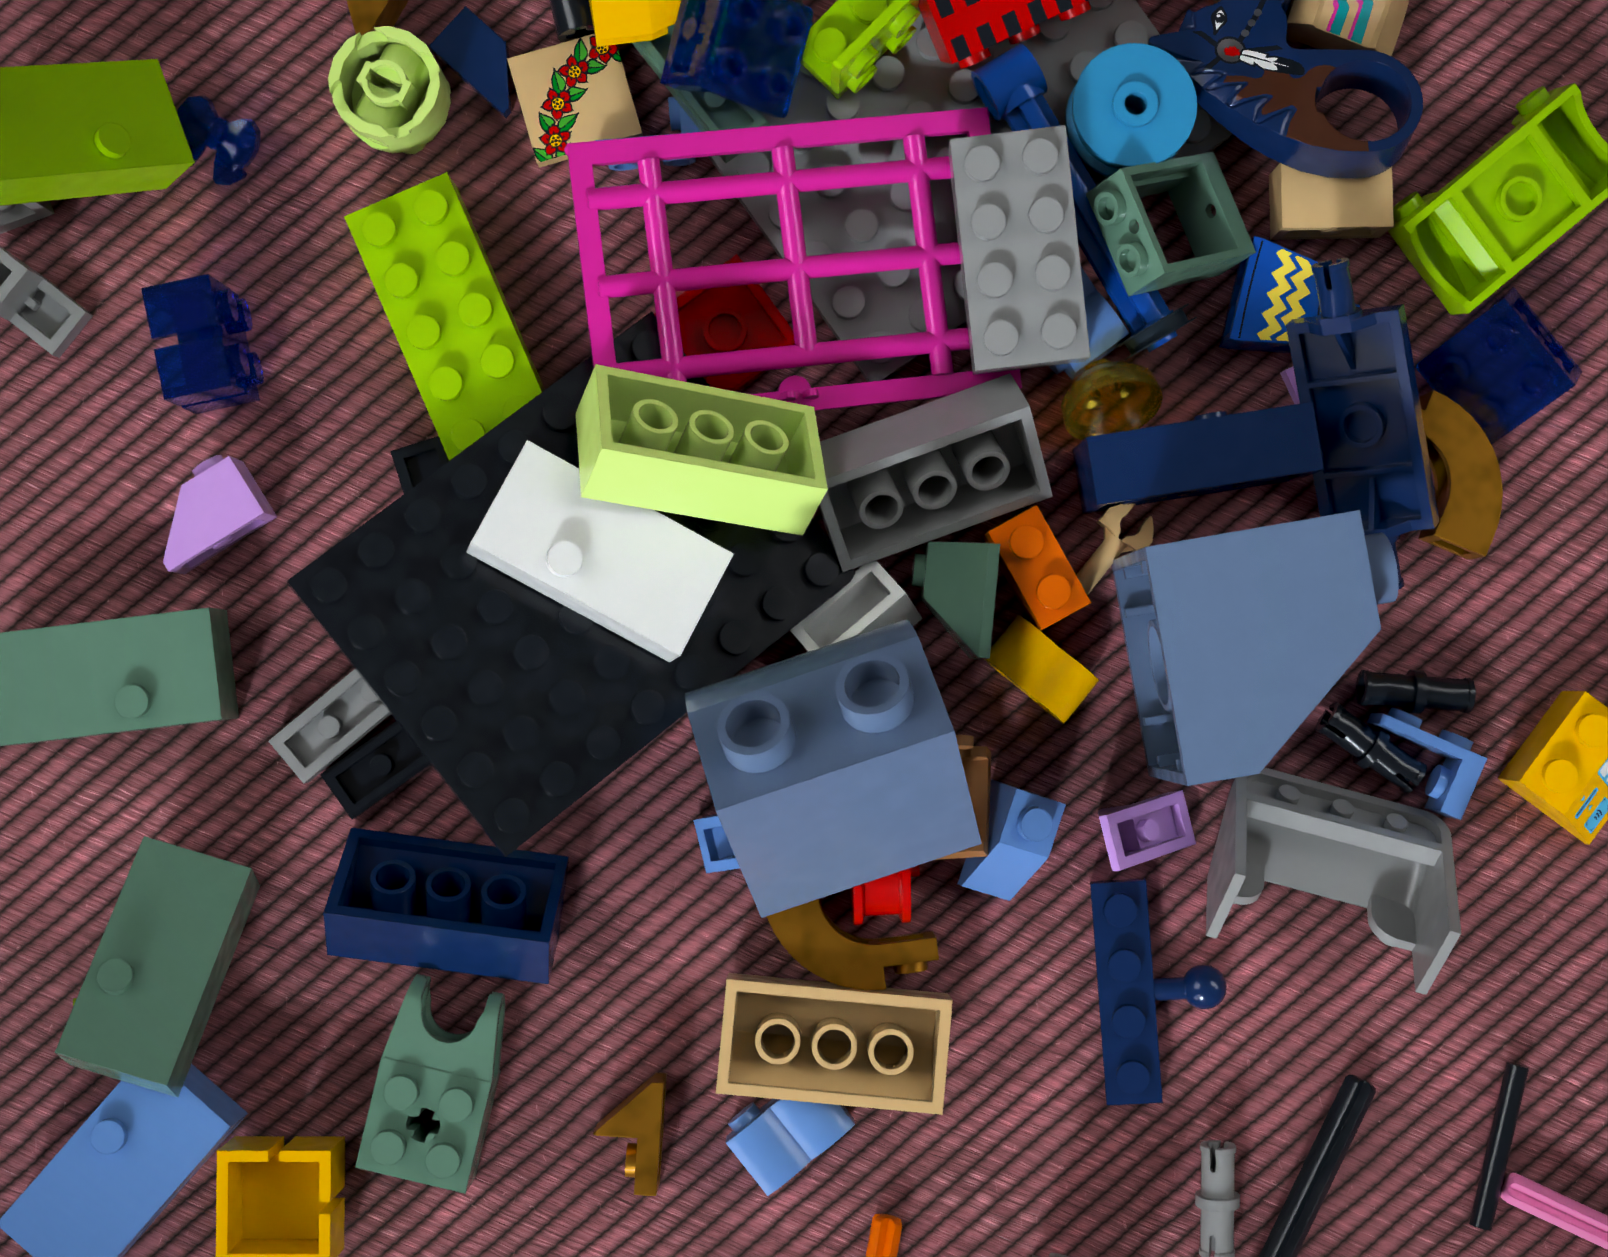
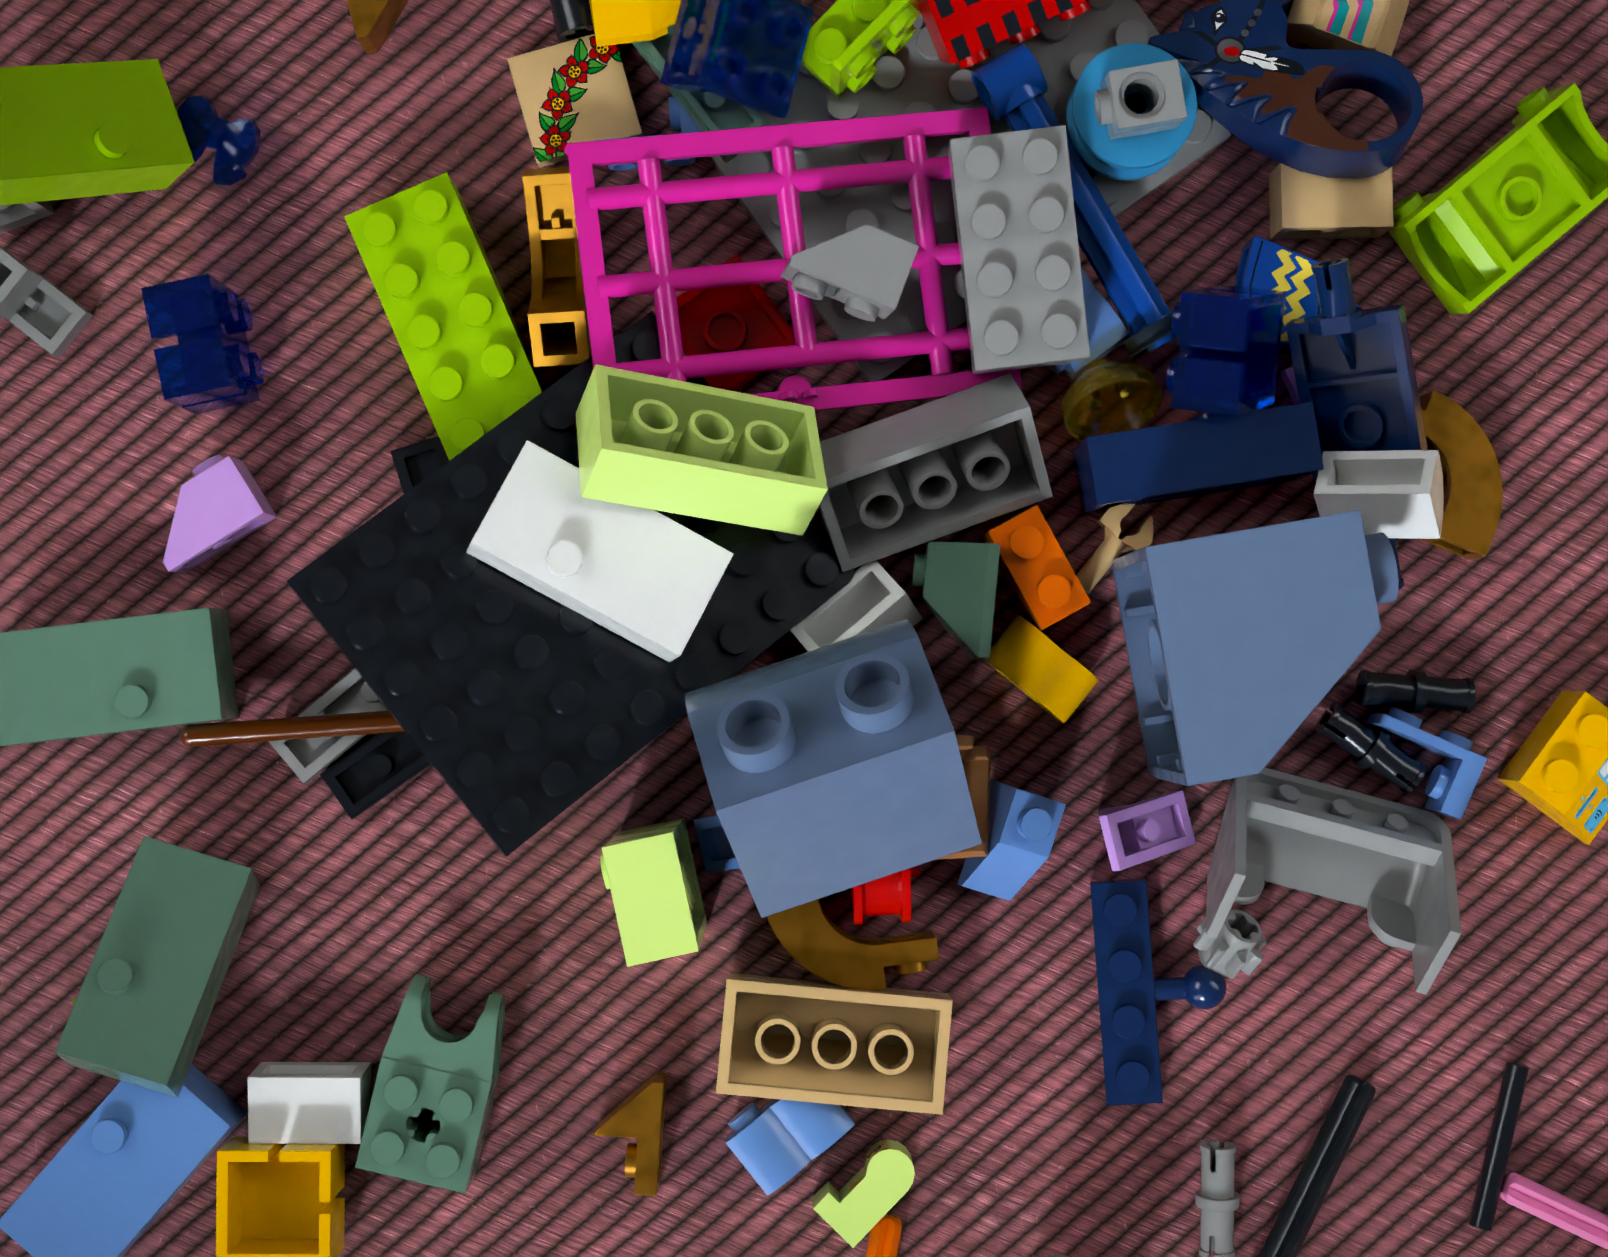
dark blue slope [323,828,569,984] -> none
yellowish green brick [328,26,451,154] -> none
dark blue tile [429,6,512,118] -> none
sand green window [1086,152,1256,297] -> none
clear blue bracket [1416,287,1582,445] -> none
none -> reddish brown piece [180,711,405,747]
none -> white brick [247,1062,371,1144]
none -> pearl gold arch [522,167,591,367]
none -> yellowish green brick [600,818,708,967]
none -> light grey slope [780,224,919,322]
none -> yellowish green leg [813,1139,915,1248]
none -> light grey brick [1094,59,1187,140]
none -> clear blue piece [1166,285,1286,416]
none -> light grey gear [1193,909,1267,979]
none -> white brick [1314,450,1444,539]

